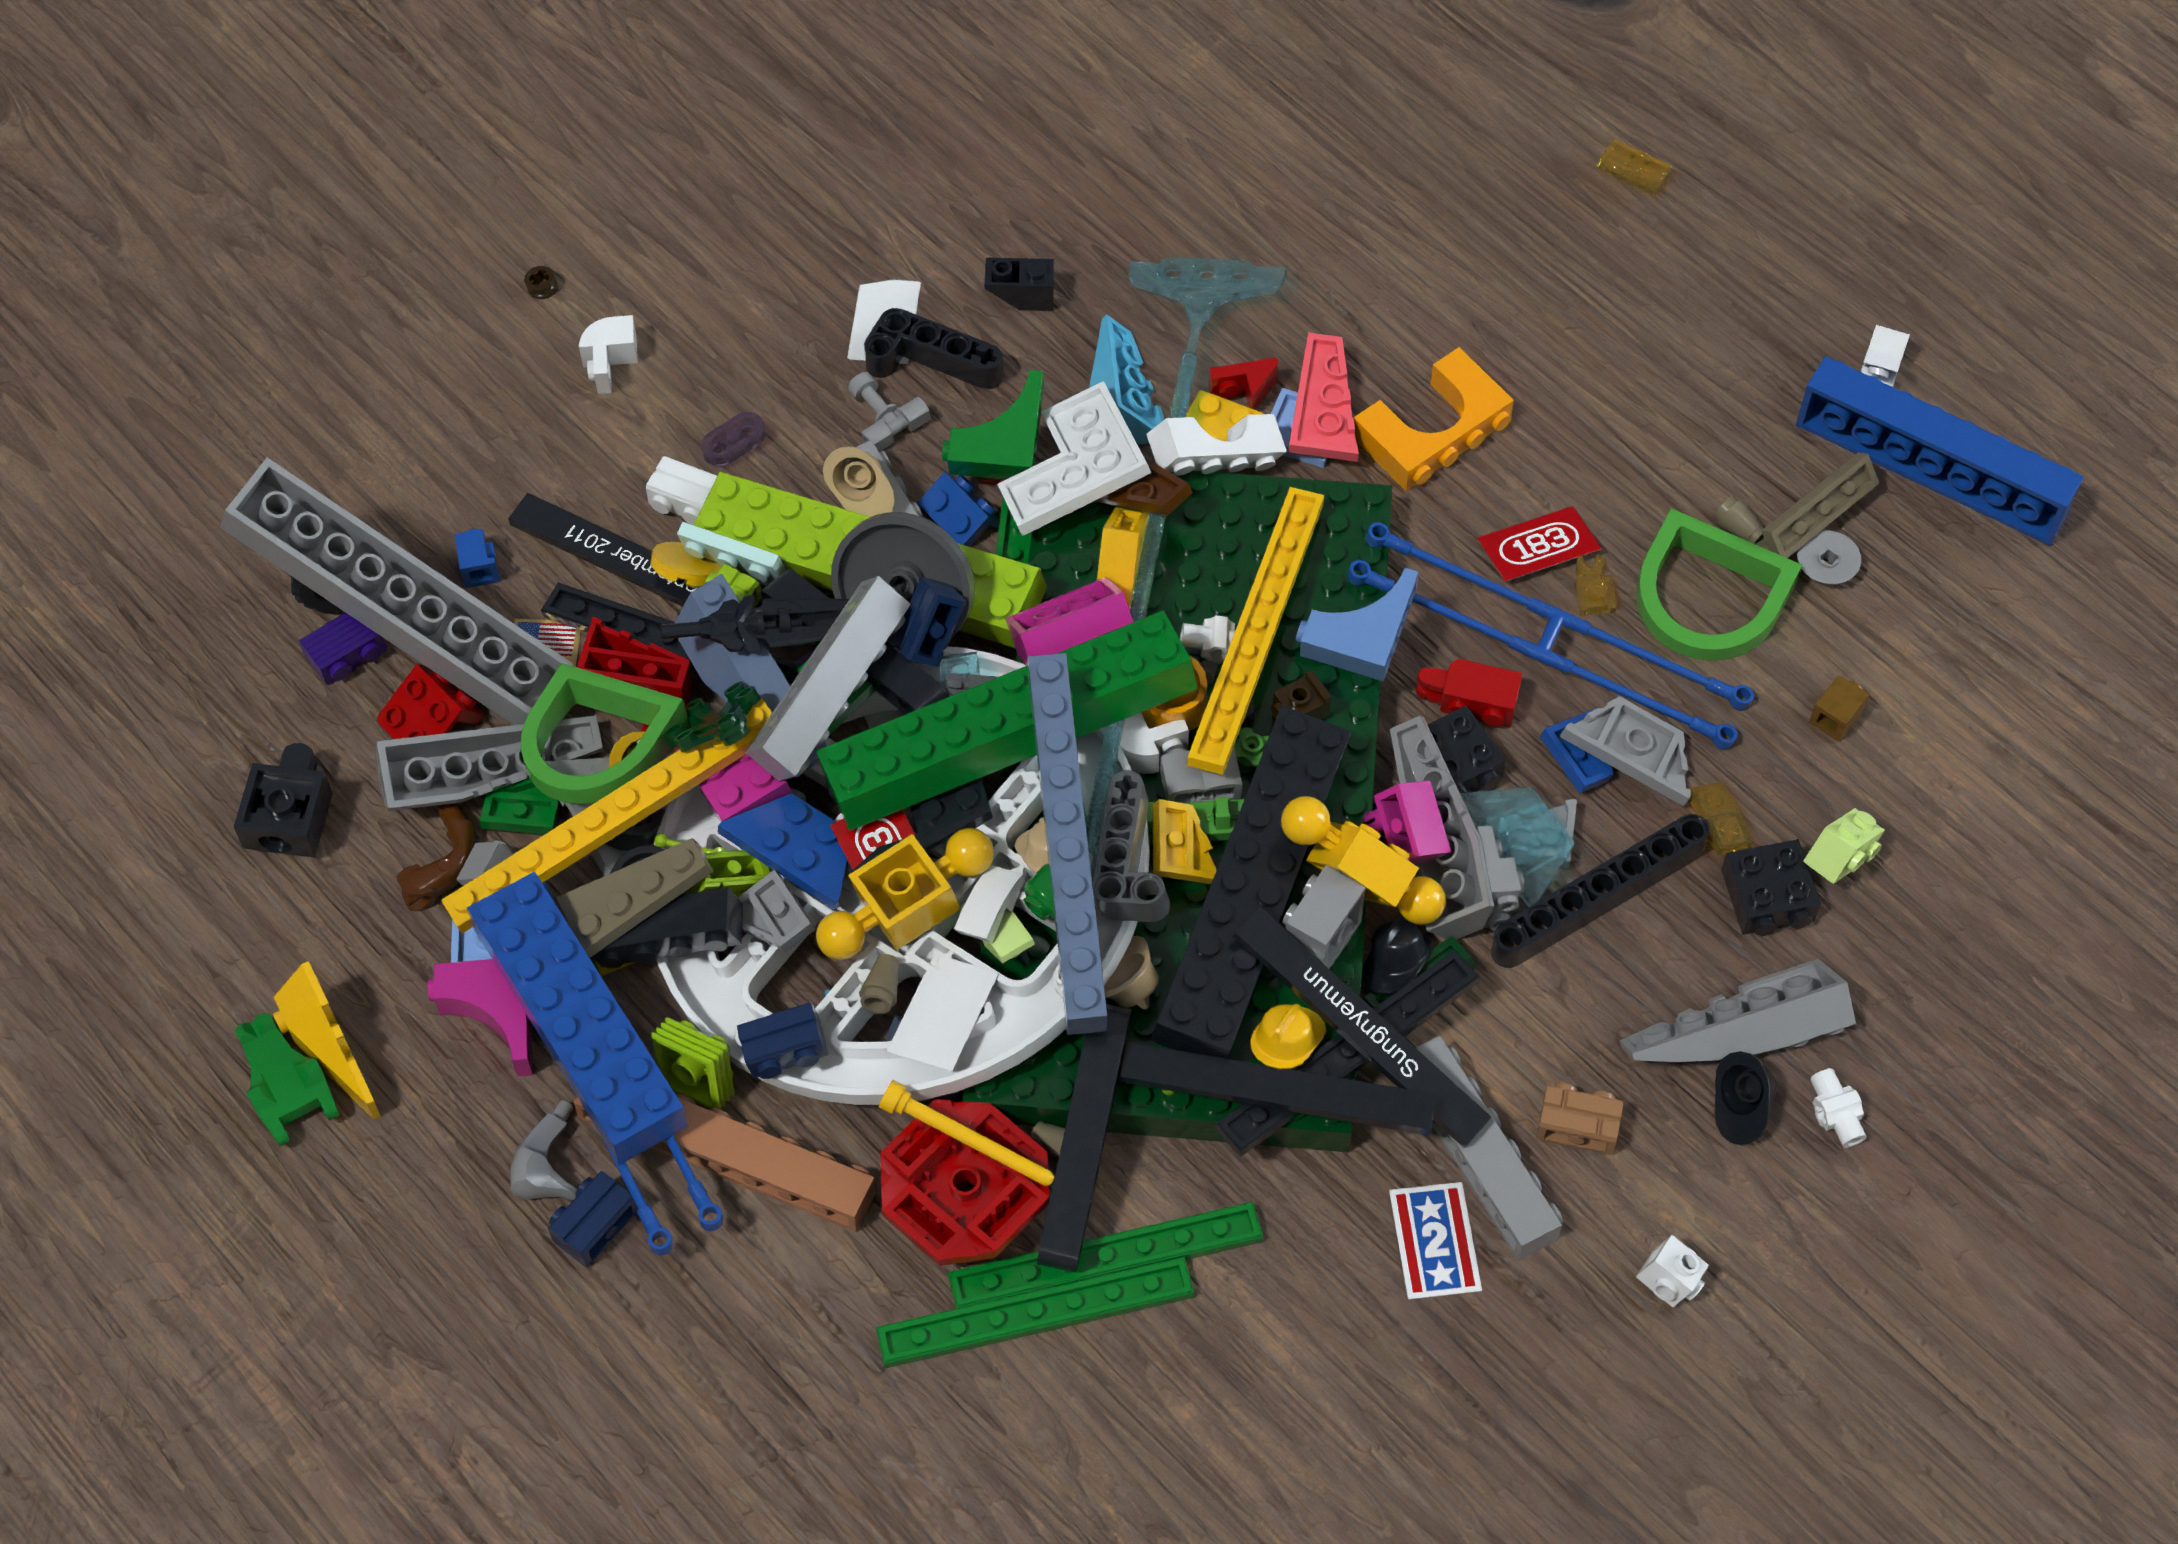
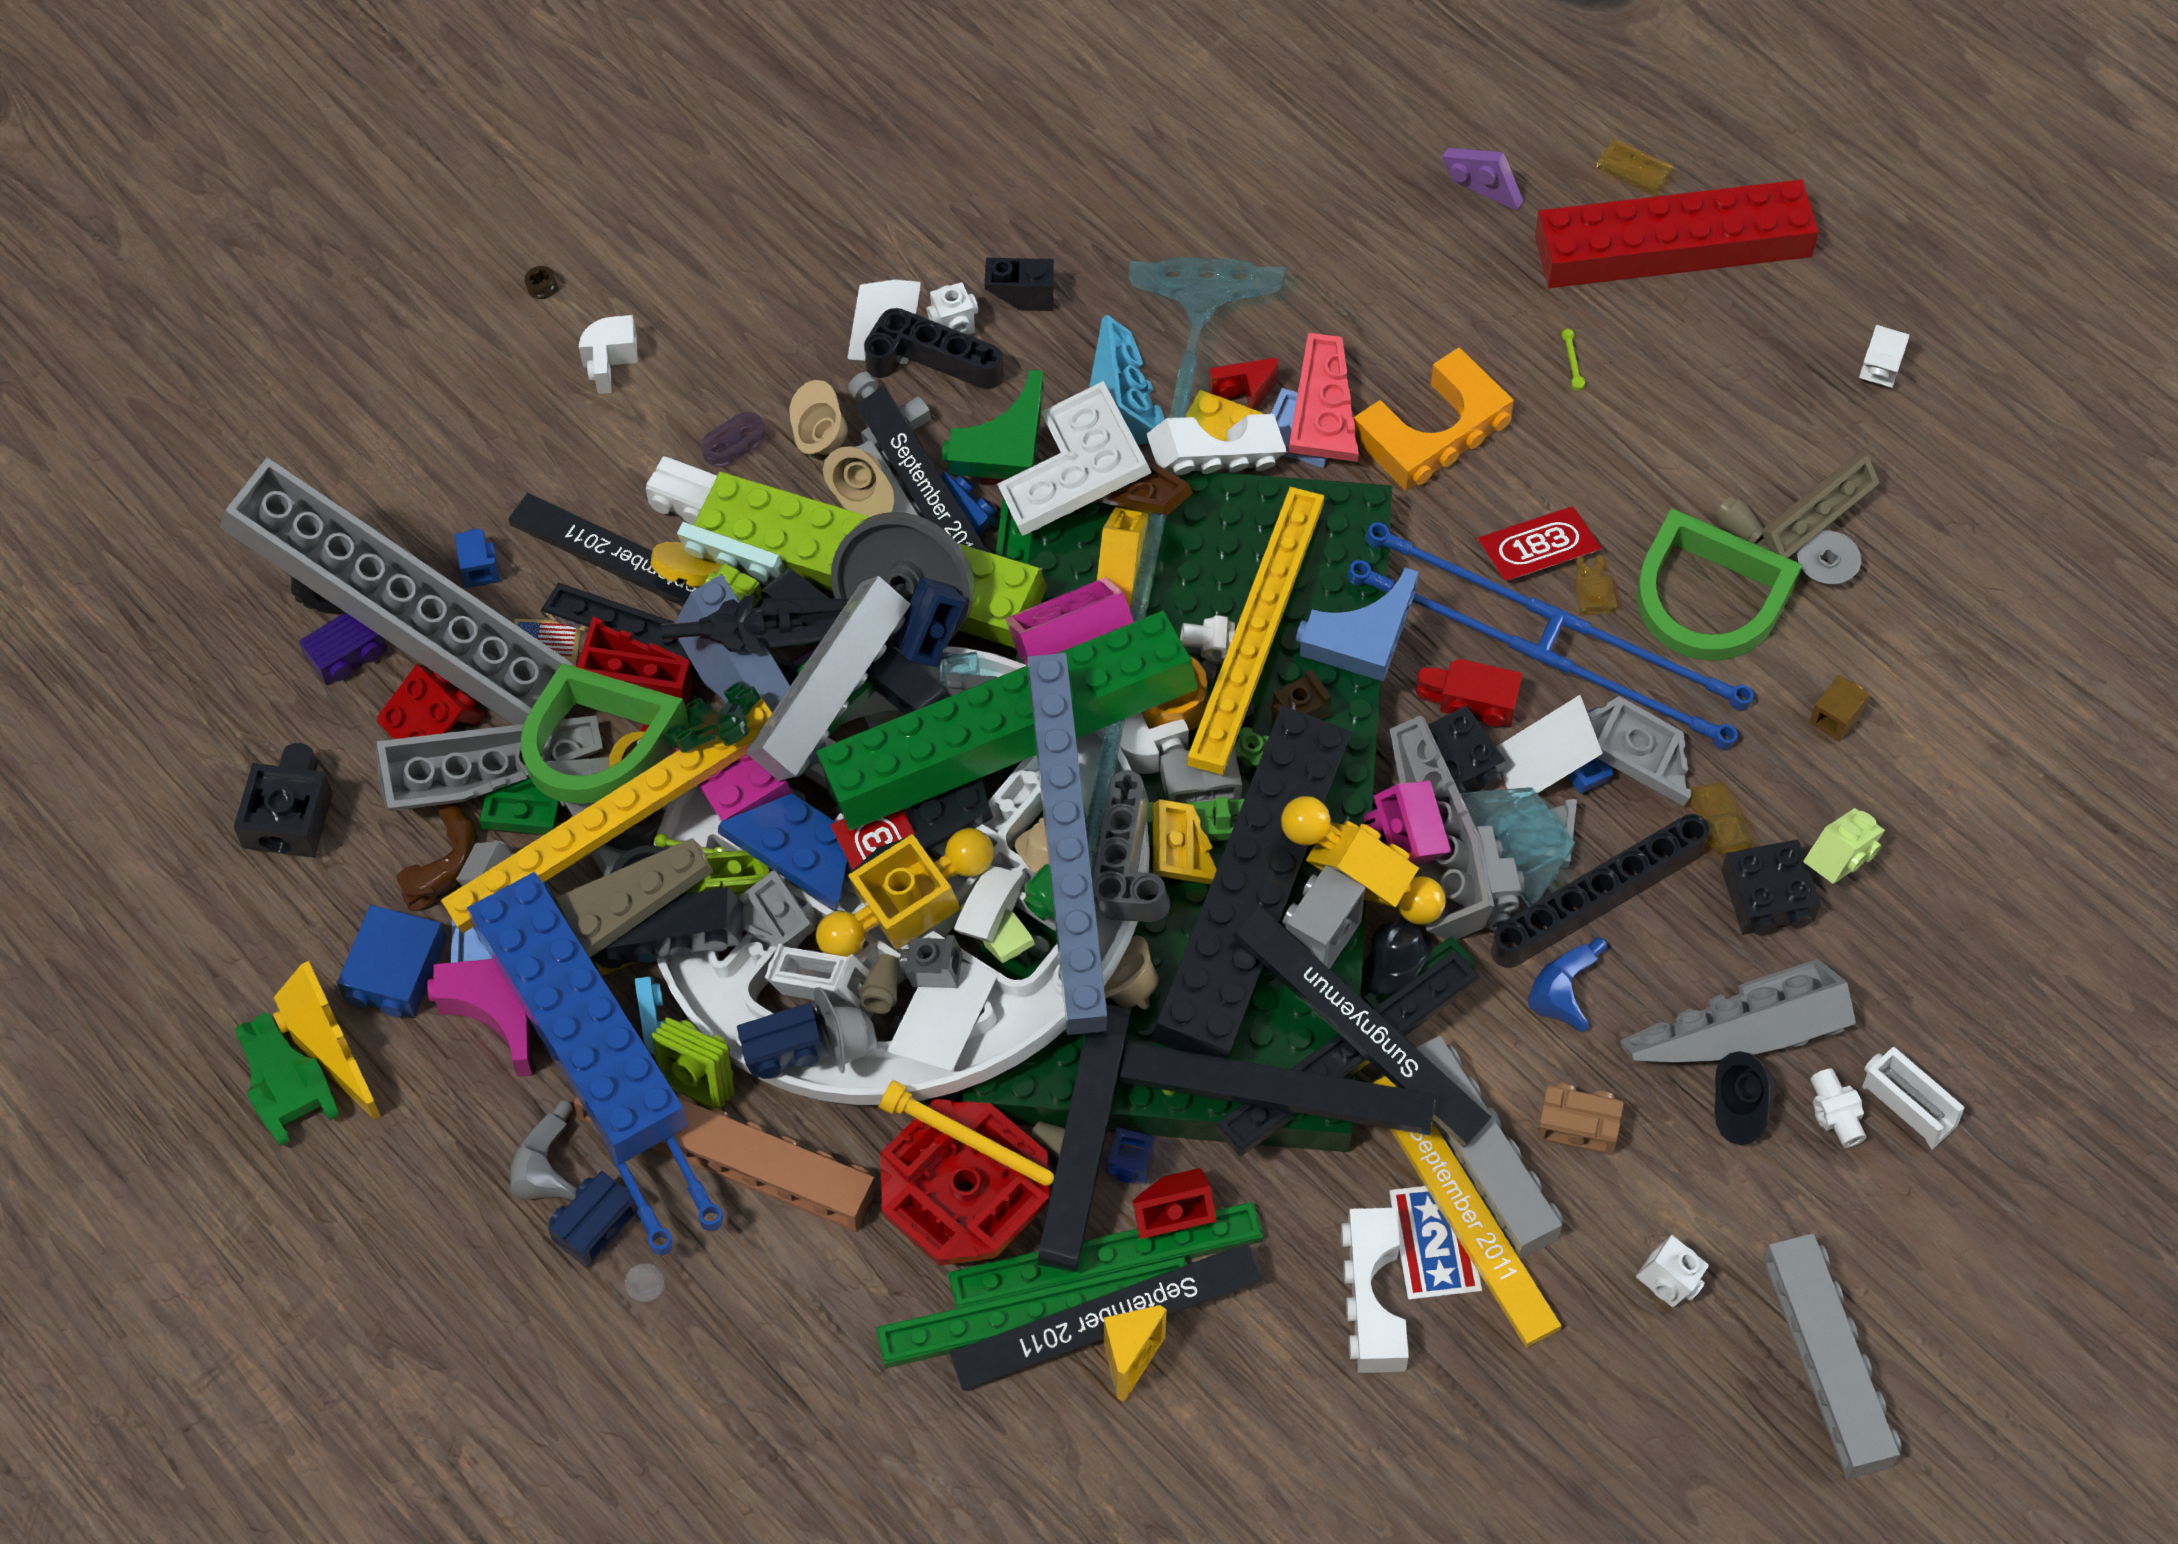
yellow piece [1250,1004,1326,1069] -> none
blue brick [1796,356,2084,546] -> none
none -> blue brick [337,905,447,1018]
none -> clear plate [625,1264,665,1303]
none -> medium azure wing [635,976,666,1054]
none -> white window [765,944,870,1008]
none -> tan piece [789,380,848,455]
none -> light grey piece [814,987,877,1073]
none -> black tile [855,385,990,553]
none -> dark grey brick [900,935,963,988]
none -> white brick [927,282,978,335]
none -> black tile [949,1243,1262,1391]
none -> yellow slope [1104,1305,1166,1402]
none -> clear blue brick [1107,1127,1155,1183]
none -> red slope [1132,1168,1216,1239]
none -> white arch [1341,1208,1409,1373]
none -> yellow tile [1373,1076,1561,1348]
none -> medium lavender wing [1442,148,1524,210]
none -> white sticker [1496,695,1603,807]
none -> blue animal [1528,937,1607,1032]
none -> red brick [1534,179,1819,289]
none -> lime hinge [1561,328,1585,391]
none -> light grey brick [1763,1233,1901,1480]
none -> white window [1862,1047,1965,1150]

